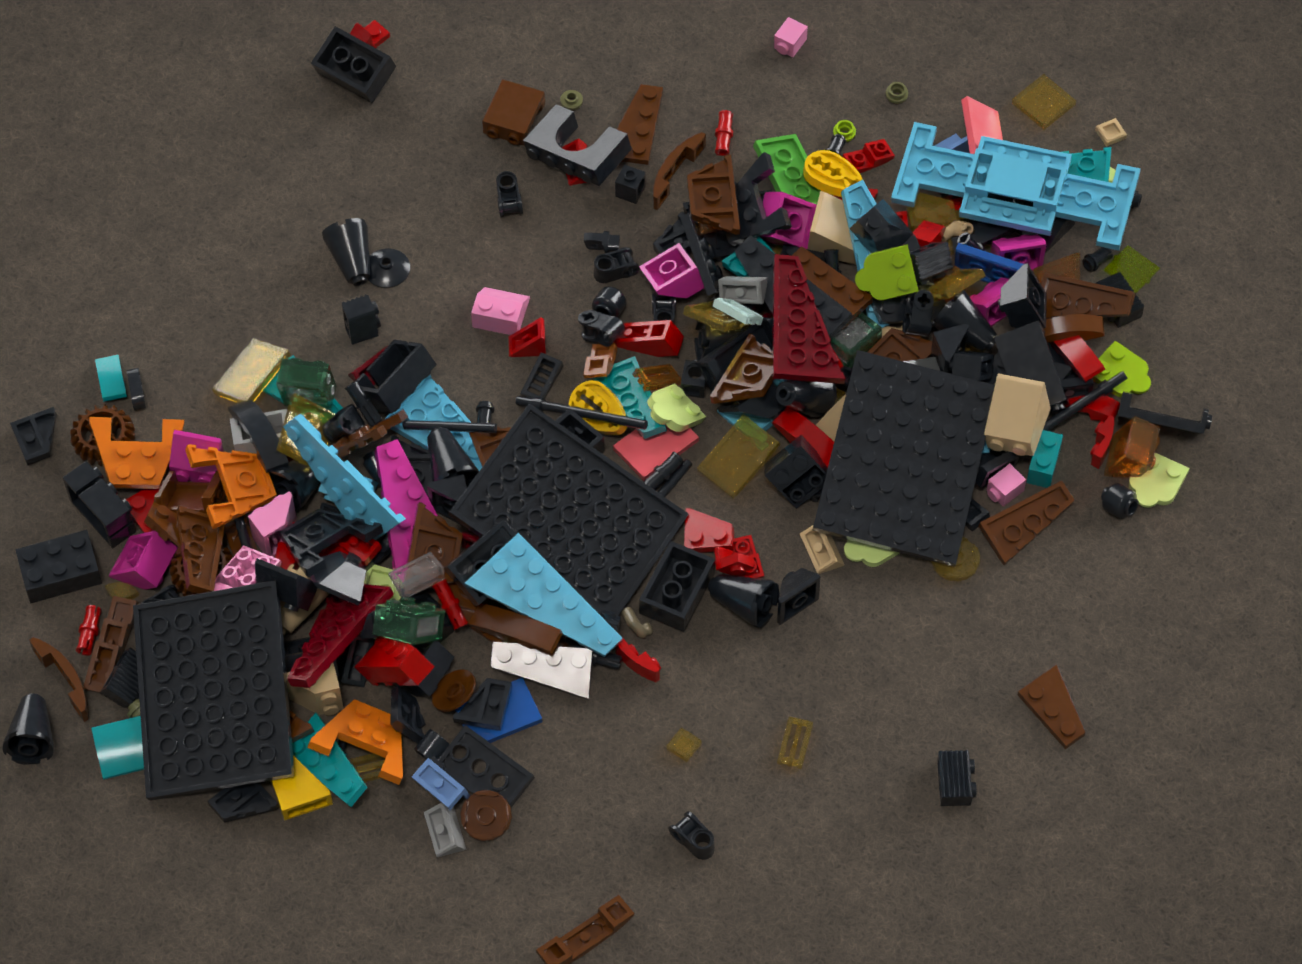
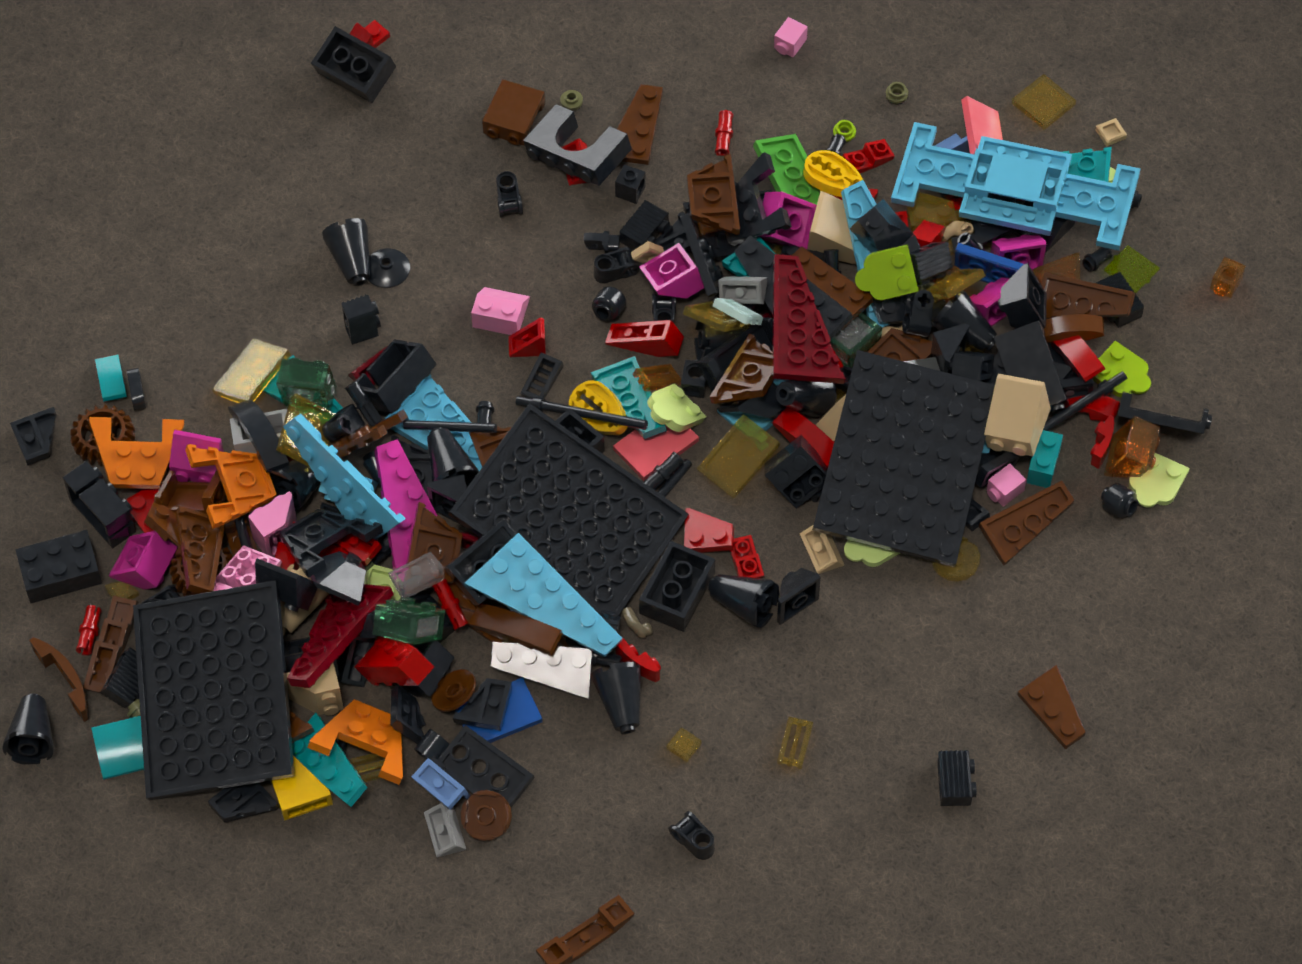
black piece [578,310,625,347] -> none
dark orange slope [583,343,618,378] -> none
reddish brown slope [653,132,706,211] -> none
red bracket [715,546,754,576] -> none
none -> black cone [591,662,641,734]
none -> black brick [619,200,670,250]
none -> tan tile [631,241,664,263]
none -> clear orange brick [1210,256,1246,298]

